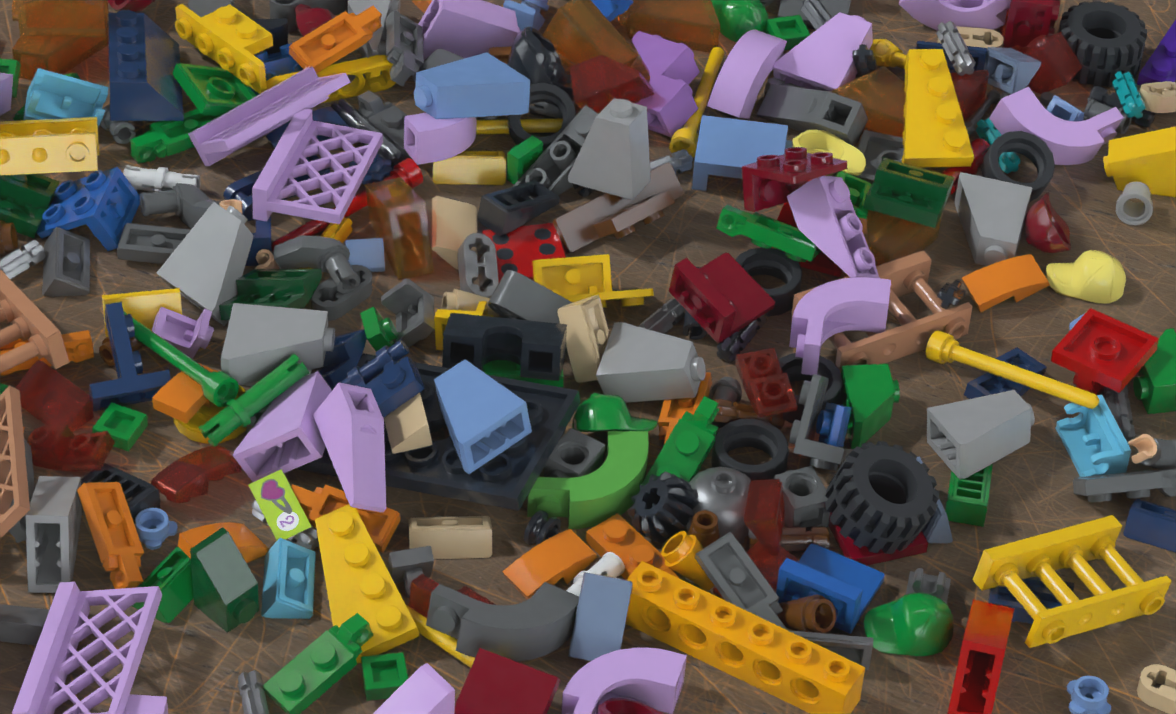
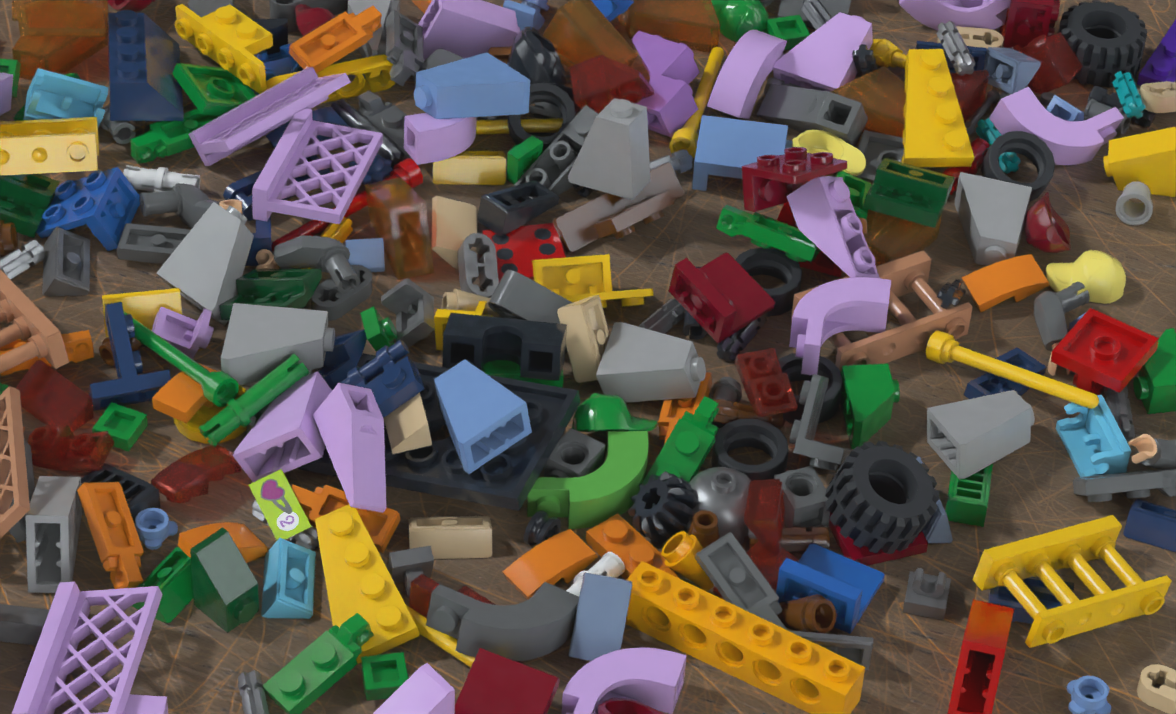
blue slope [816,402,852,447] -> none
green piece [864,592,954,656] -> none
none -> dark grey arm [1034,282,1090,376]

